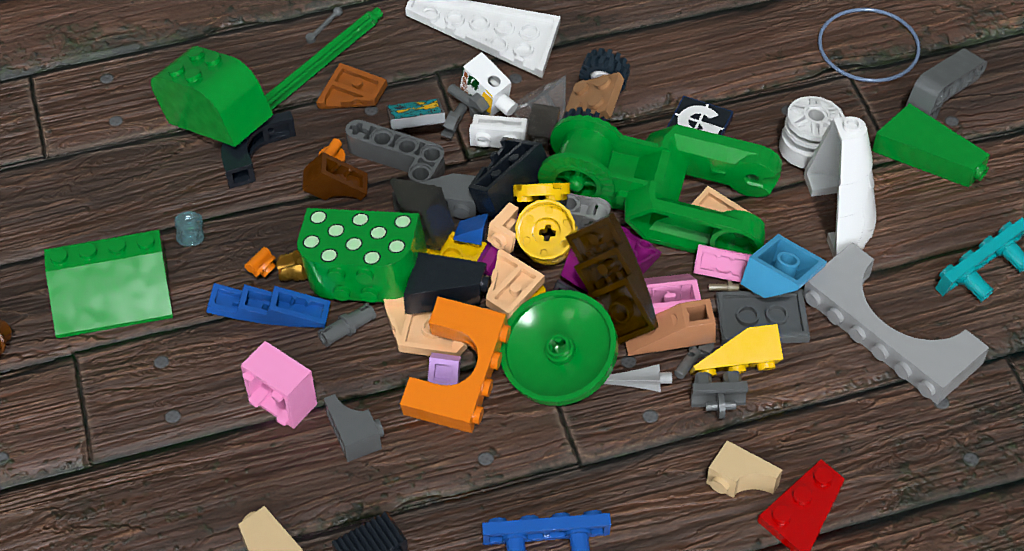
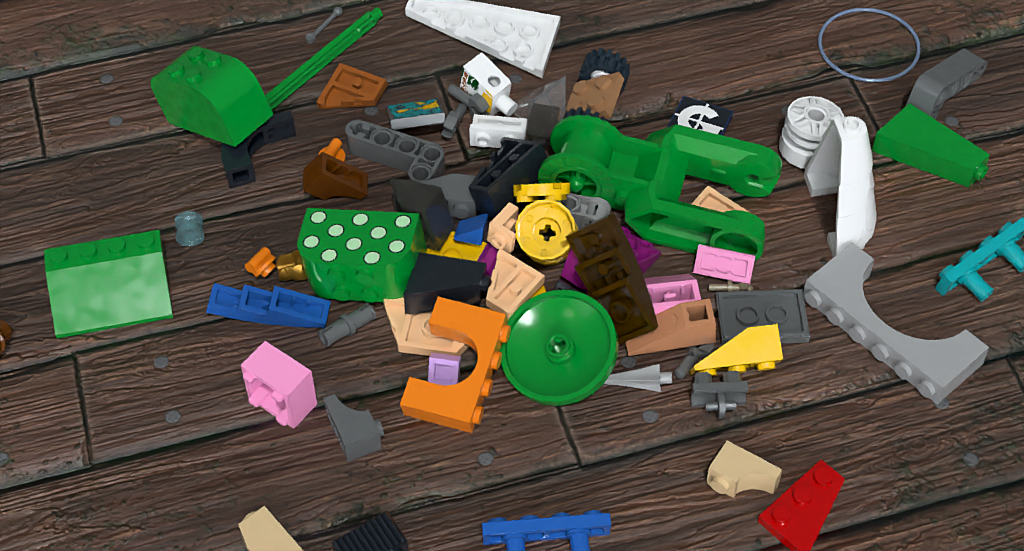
dark azure slope [740,234,827,298] -> none

